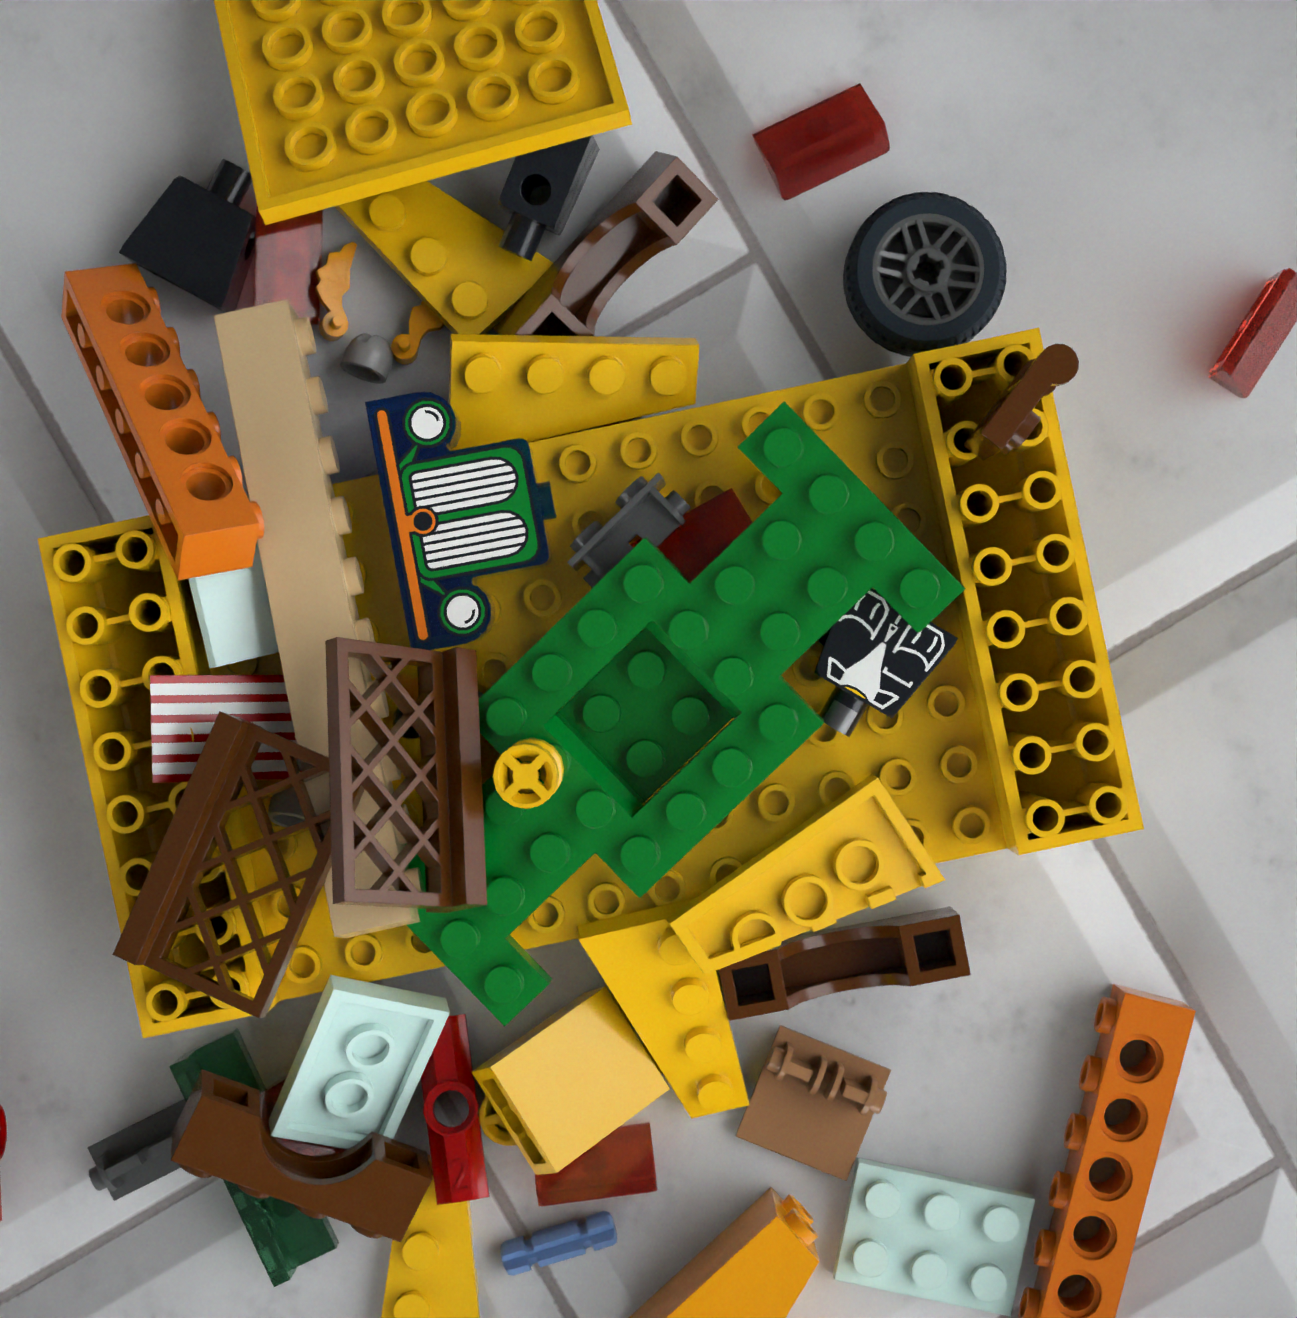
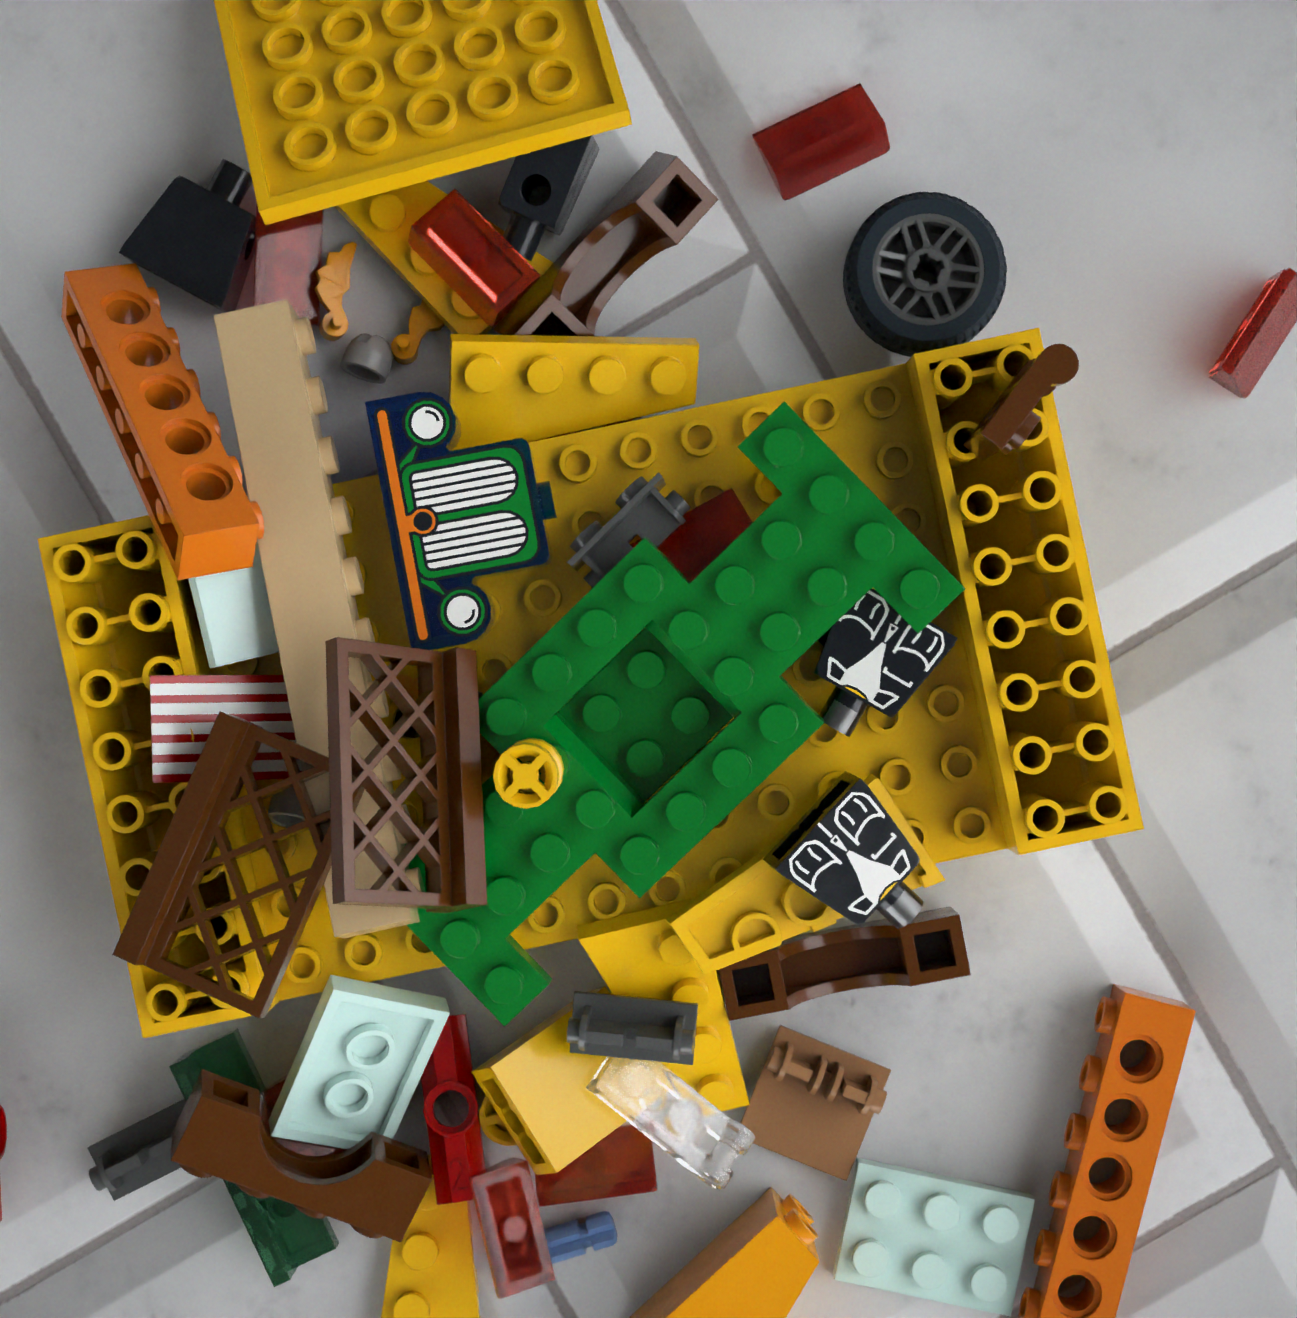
none -> clear red slope [408,189,541,327]
none -> clear red slope [468,1157,556,1299]
none -> dark grey hinge [567,991,698,1065]
none -> clear plate [586,1056,756,1190]
none -> black torso [763,771,924,929]

